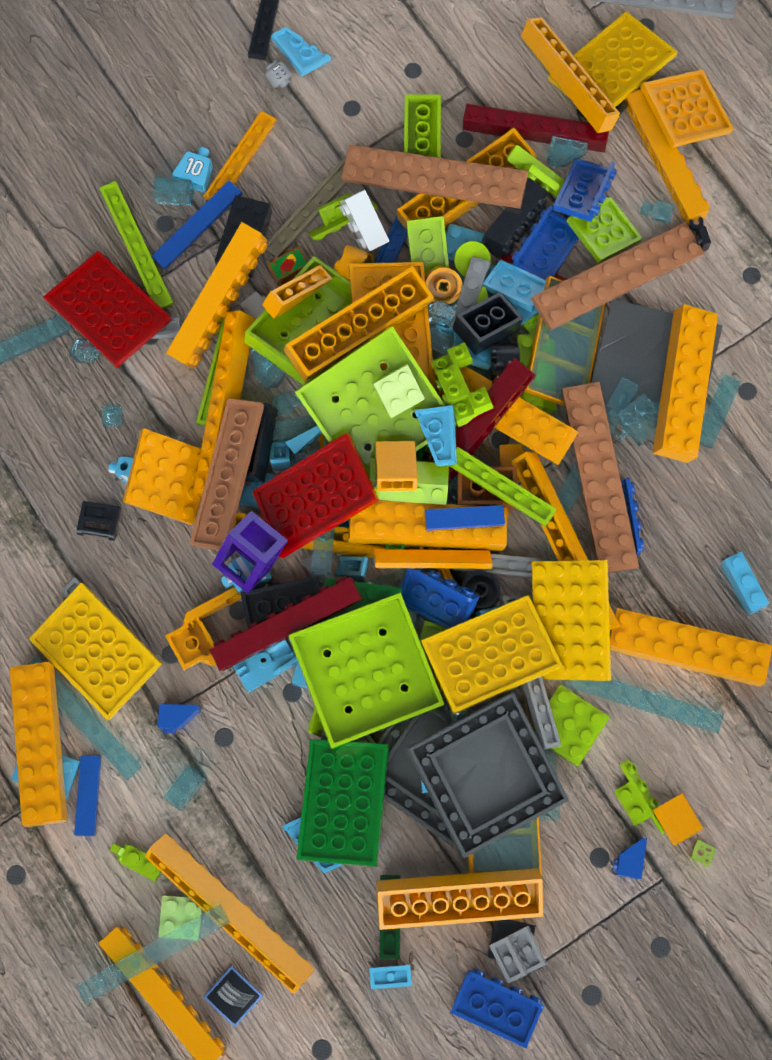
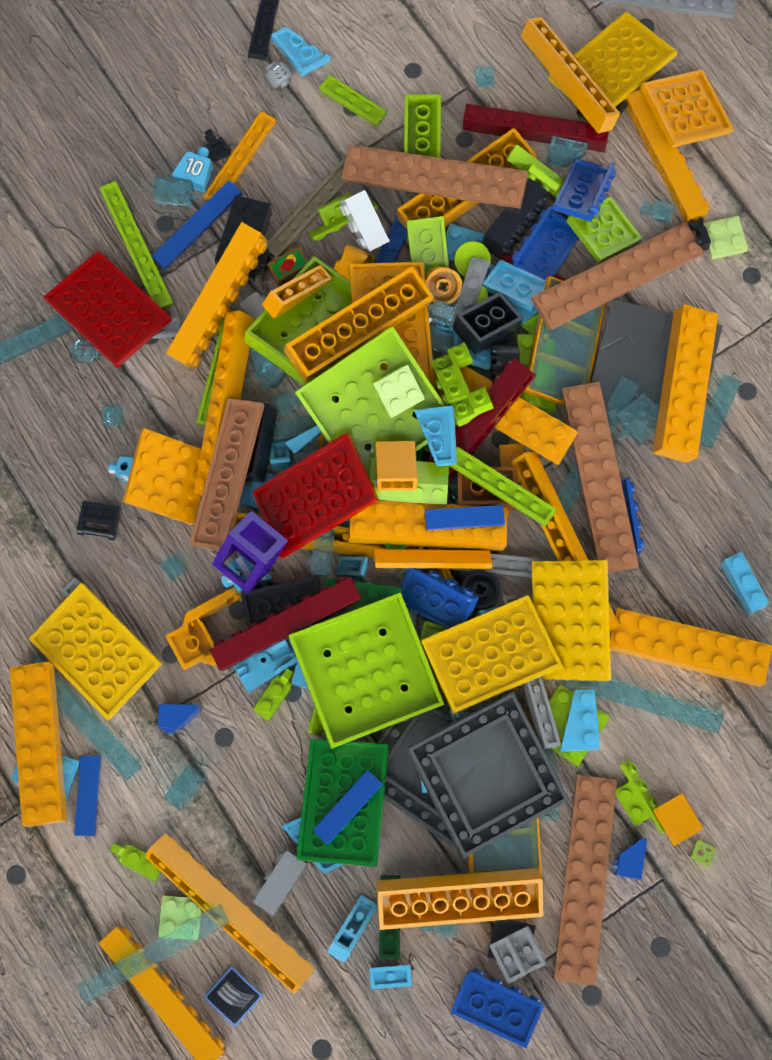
none -> clear light blue plate [160,554,187,581]
none -> black plate [204,129,231,162]
none -> black plate [251,248,270,283]
none -> lime hinge [253,668,294,721]
none -> light grey brick [253,850,308,916]
none -> blue tile [313,770,383,845]
none -> lime tile [319,74,387,127]
none -> medium azure slope [327,895,377,963]
none -> clear light blue plate [421,924,457,938]
none -> clear light blue tile [474,66,495,87]
none -> nougat plate [554,775,617,986]
none -> medium azure wing [560,689,600,752]
none -> yellowish green plate [703,216,748,259]

